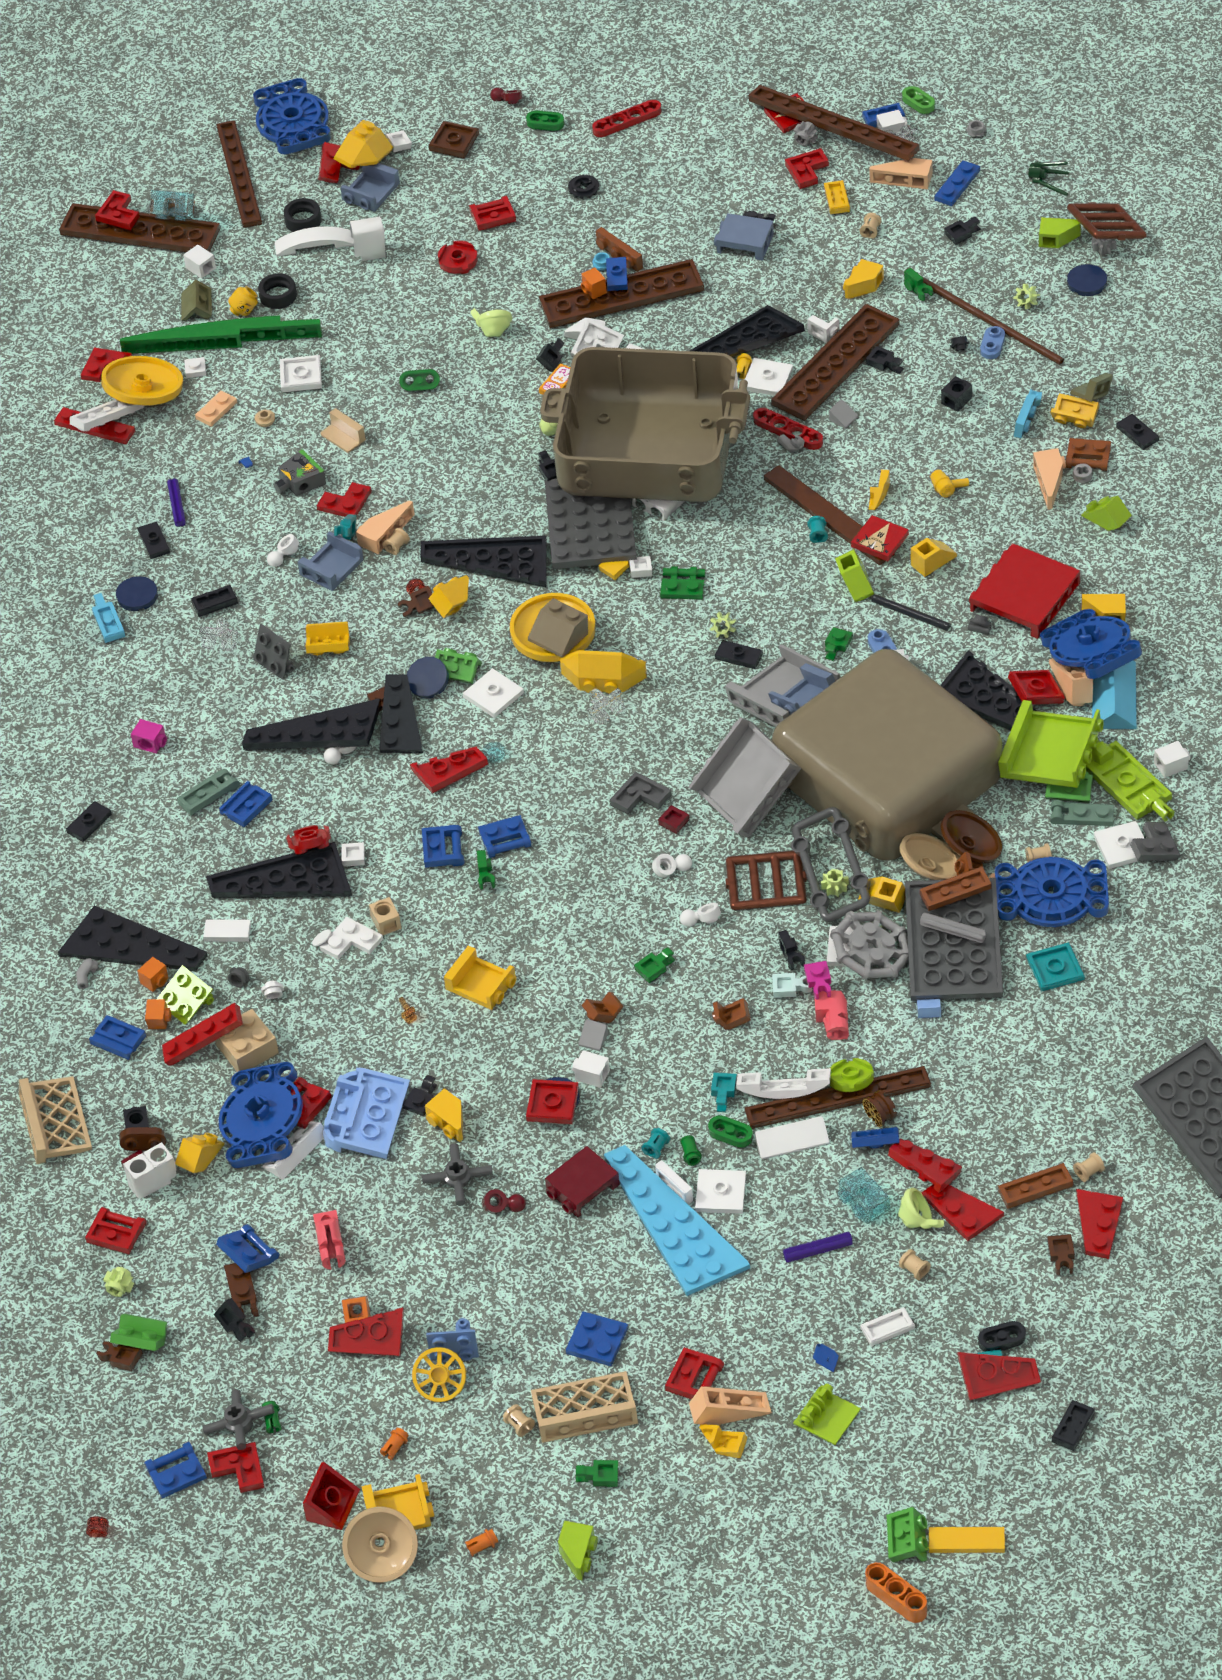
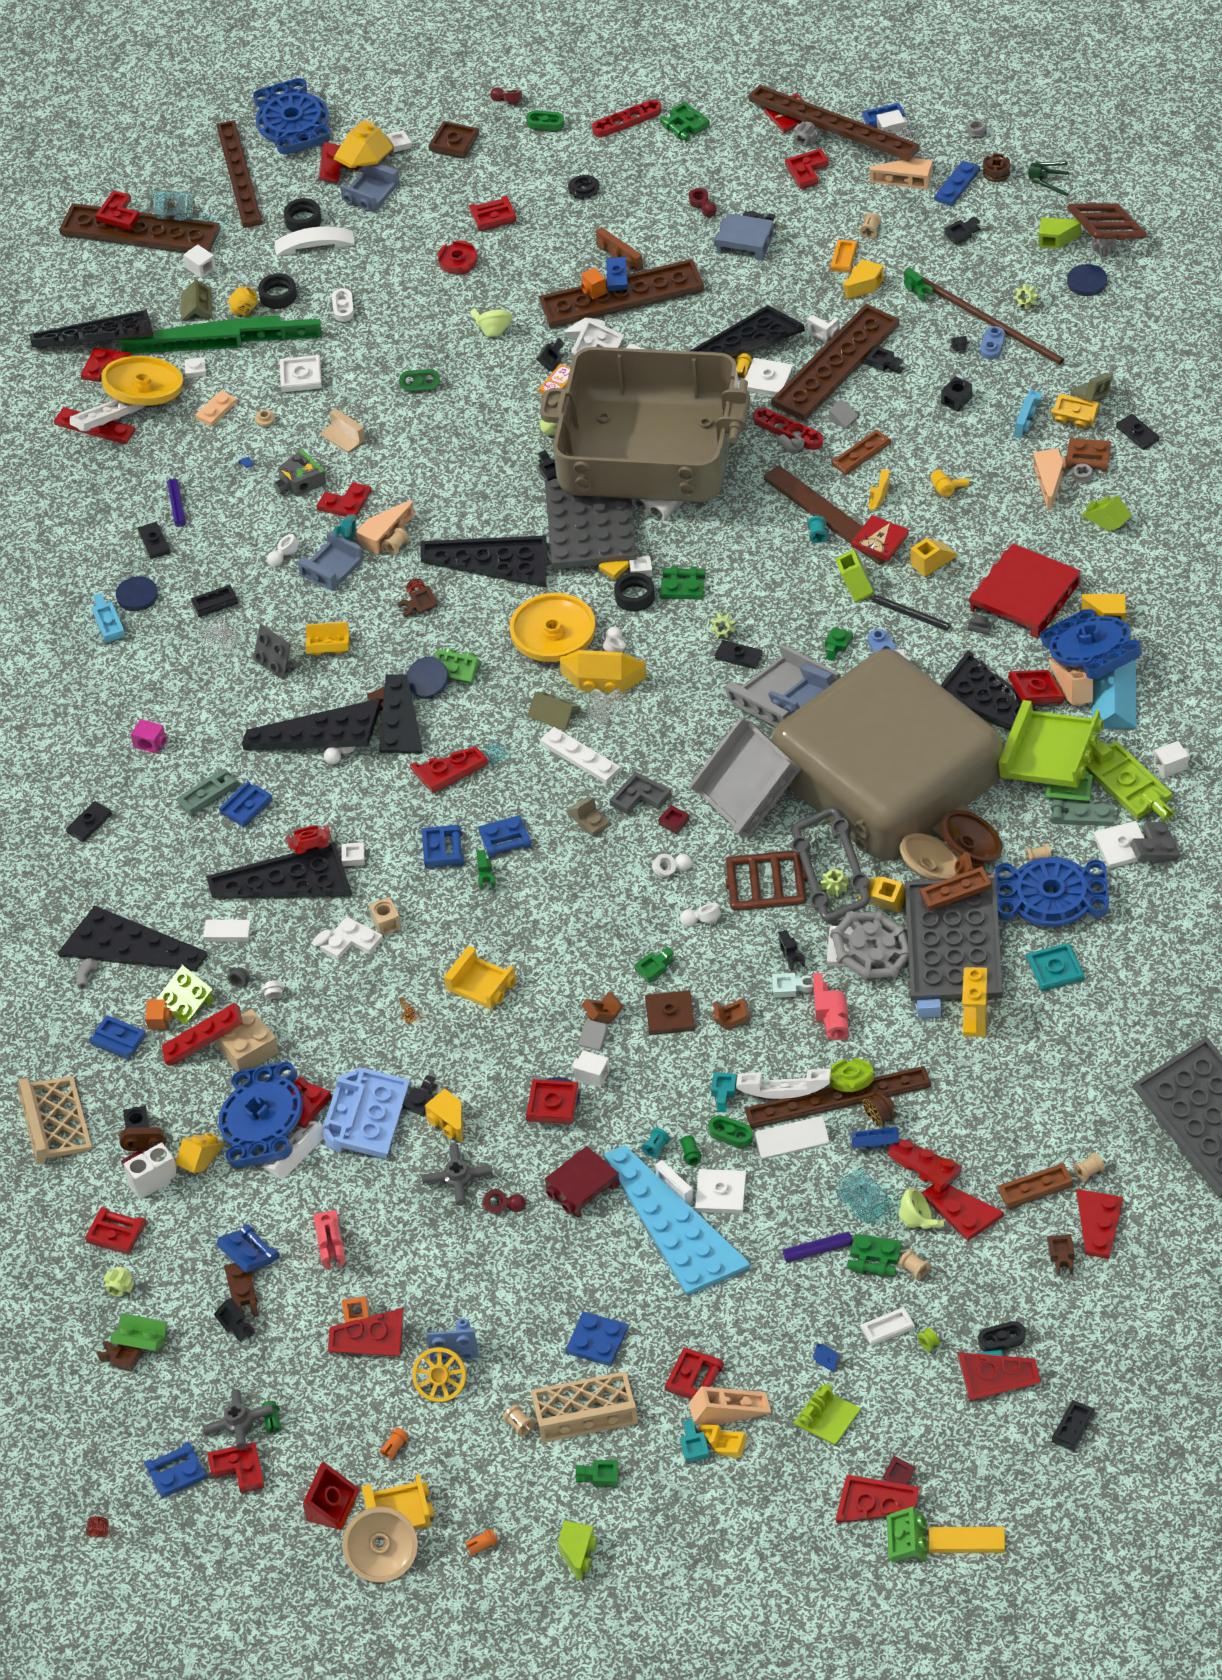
orange plate [137,957,169,992] -> none
white piece [350,217,386,261] -> none
yellow slope [429,575,469,618] -> none
white plate [463,668,524,718] -> none
dark tan slope [528,598,588,658] -> none
medium azure plate [592,252,611,271] -> none
dark pink plate [804,961,831,1000] -> none
yellow plate [824,180,850,215] -> none
orange beam [865,1562,927,1623] -> none
bright green plate [902,86,935,114] -> none
light grey axle [920,913,986,943] -> none
none -> black wing [29,309,154,348]
none -> white plate [332,288,354,322]
none -> olive panel [528,692,581,730]
none -> white plate [540,727,621,784]
none -> dark tan slope [565,797,610,837]
none -> white plate [603,627,626,653]
none -> black tyre [614,573,655,612]
none -> reddish brown plate [645,990,695,1035]
none -> green plate [660,101,710,141]
none -> teal plate [680,1419,710,1463]
none -> dark red plate [689,188,717,217]
none -> light orange tile [830,240,857,273]
none -> dark orange tile [831,429,891,475]
none -> red wing [835,1474,920,1523]
none -> green plate [847,1234,902,1277]
none -> dark red plate [882,1456,917,1485]
none -> lime bush [917,1327,940,1352]
none -> yellow panel [962,967,987,1037]
none -> reddish brown wheel [983,153,1010,182]

